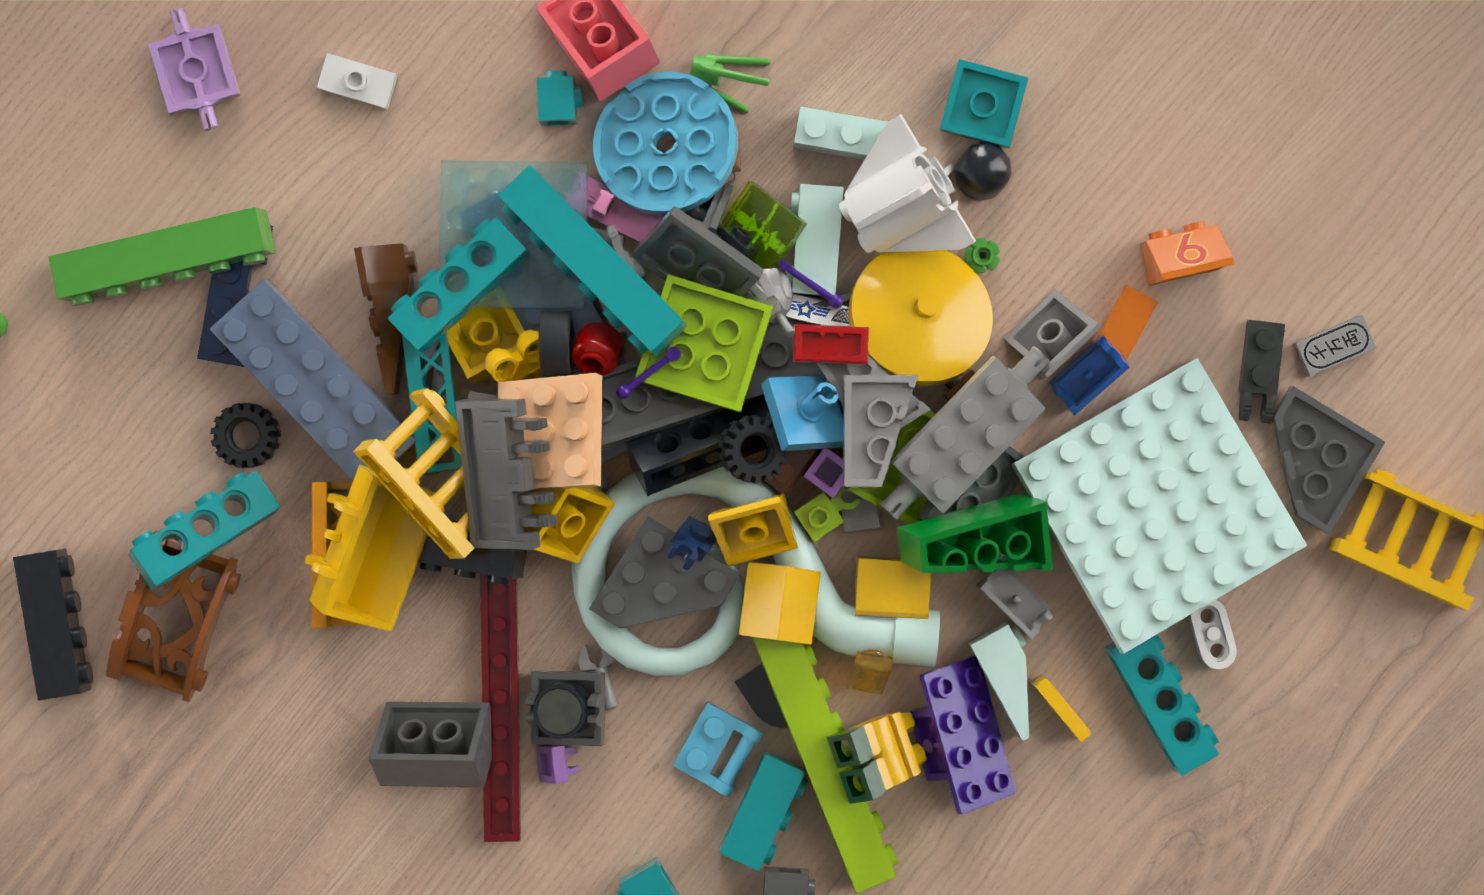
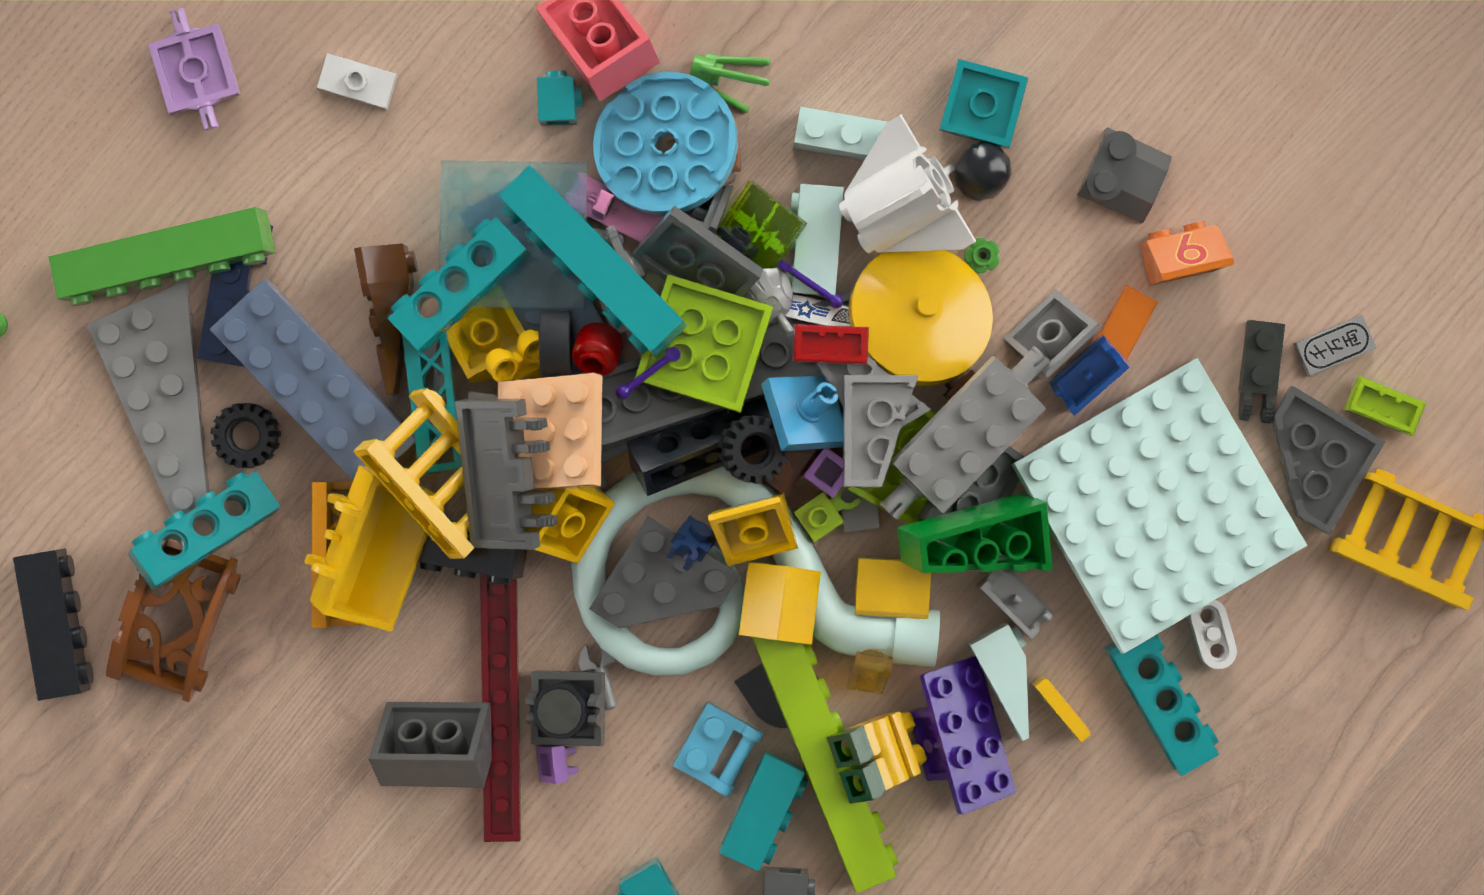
none -> light grey wing [87,281,210,515]
none -> dark grey slope [1077,127,1172,223]
none -> lime plate [1343,376,1427,436]

